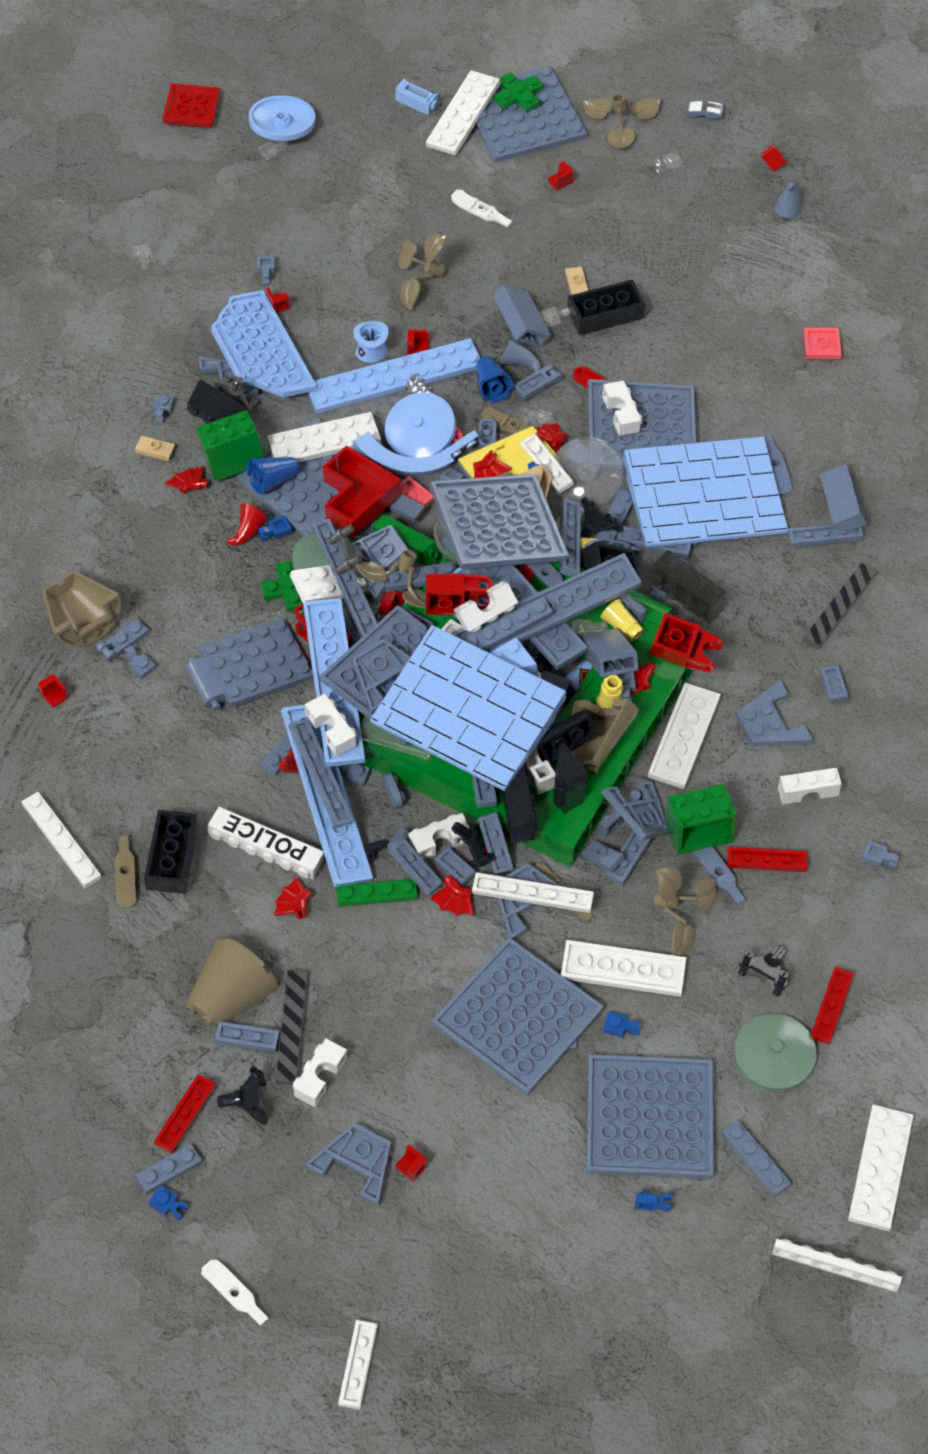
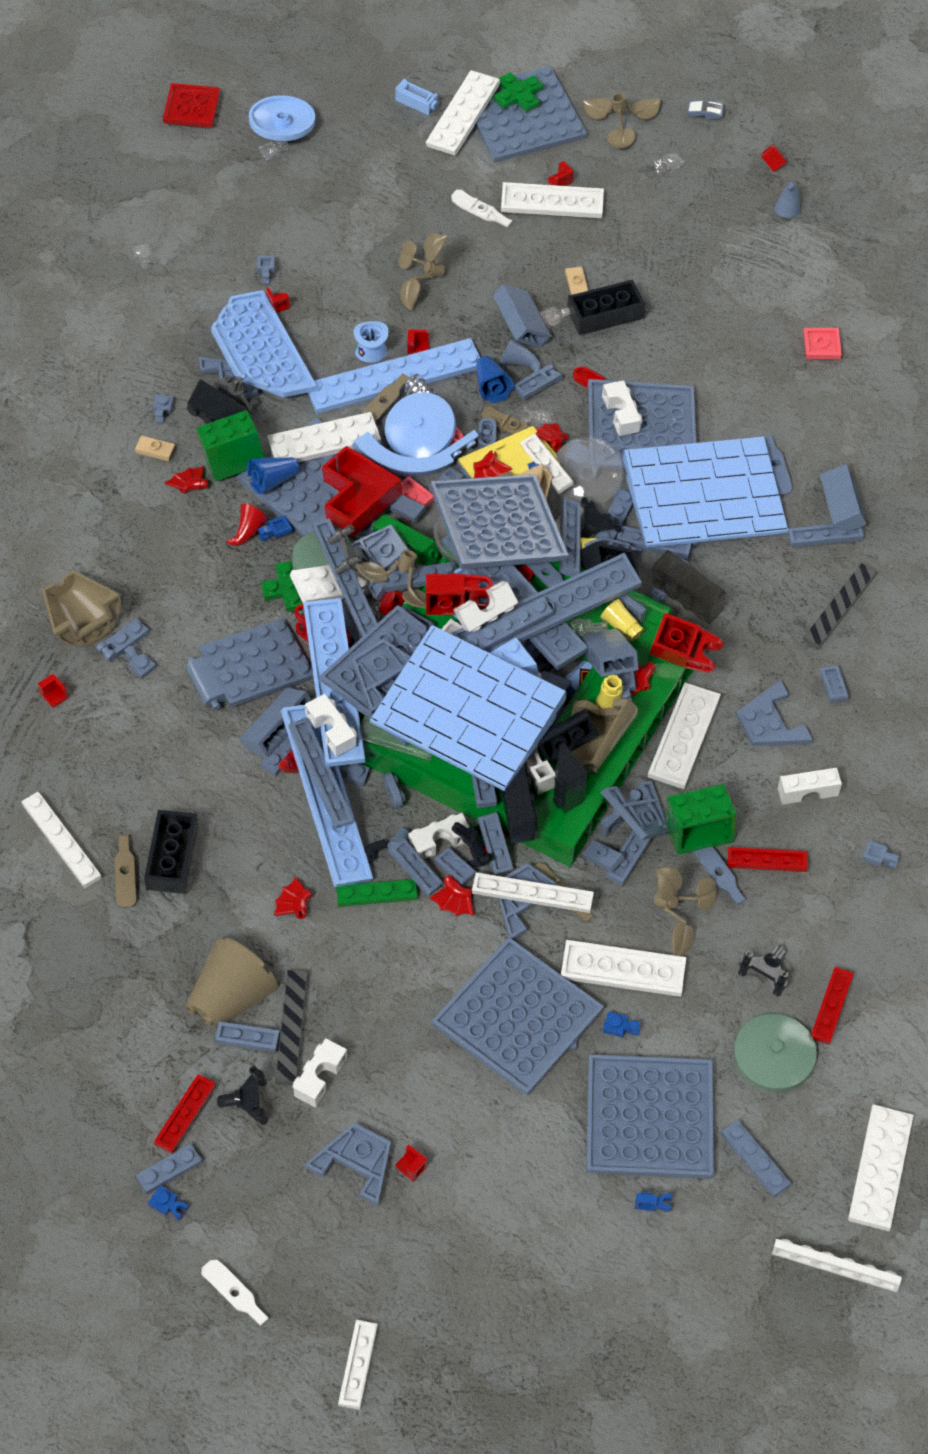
white brick [208,807,325,880] -> none
none -> sand blue brick [239,688,312,757]
none -> dark tan piece [361,373,409,424]
none -> white plate [501,182,604,218]

